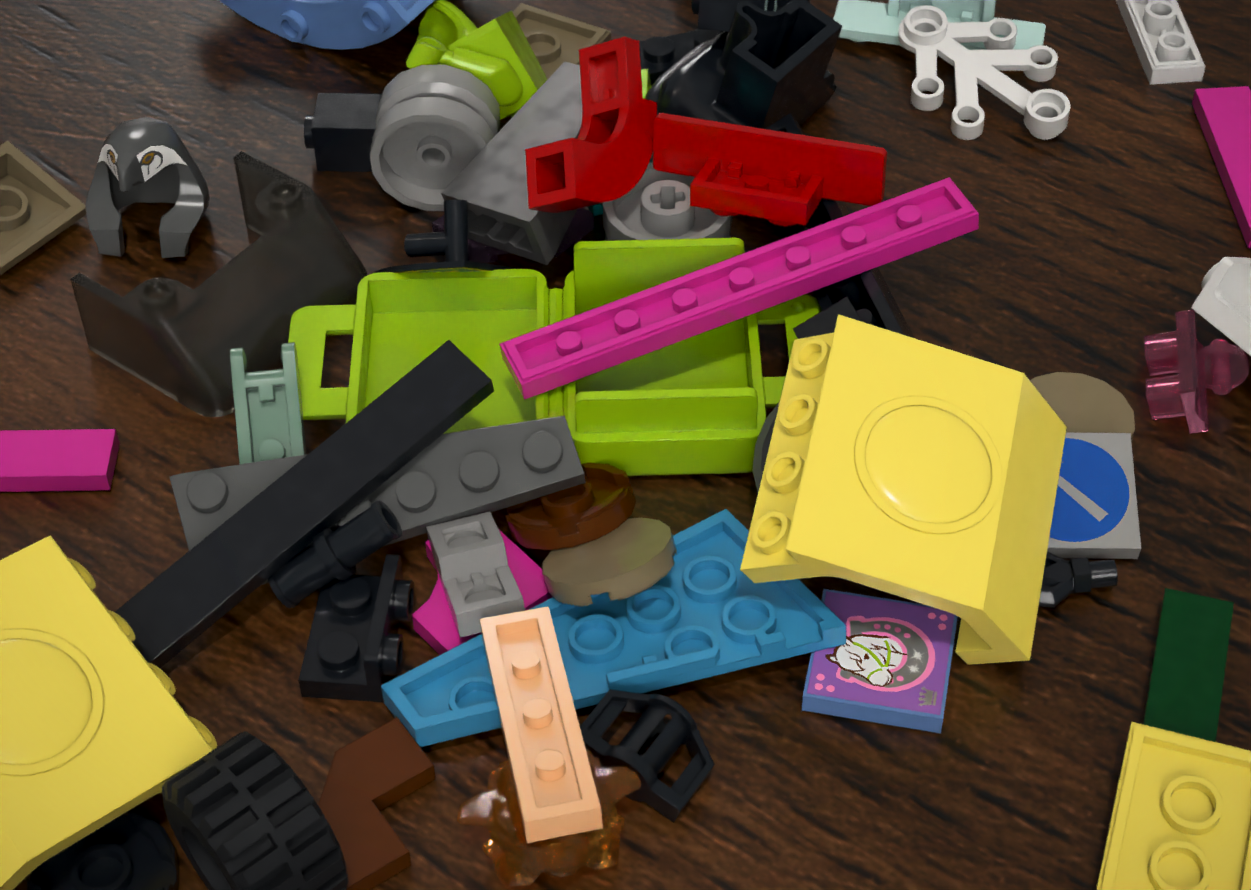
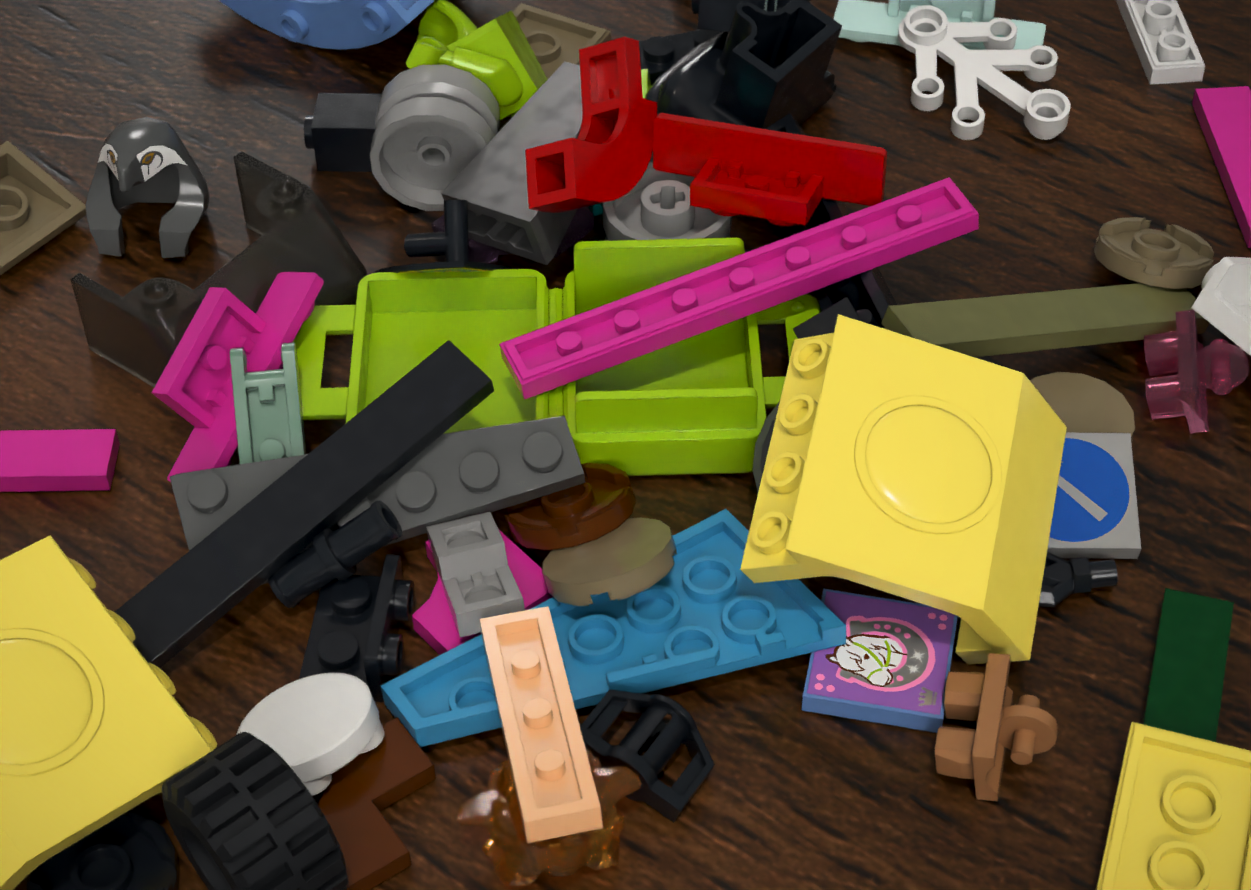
none -> dark pink bracket [152,272,324,482]
none -> white tile [236,673,385,796]
none -> olive tile [881,283,1209,357]
none -> medium nougat hips [935,653,1058,802]
none -> dark tan tile [1093,217,1214,289]

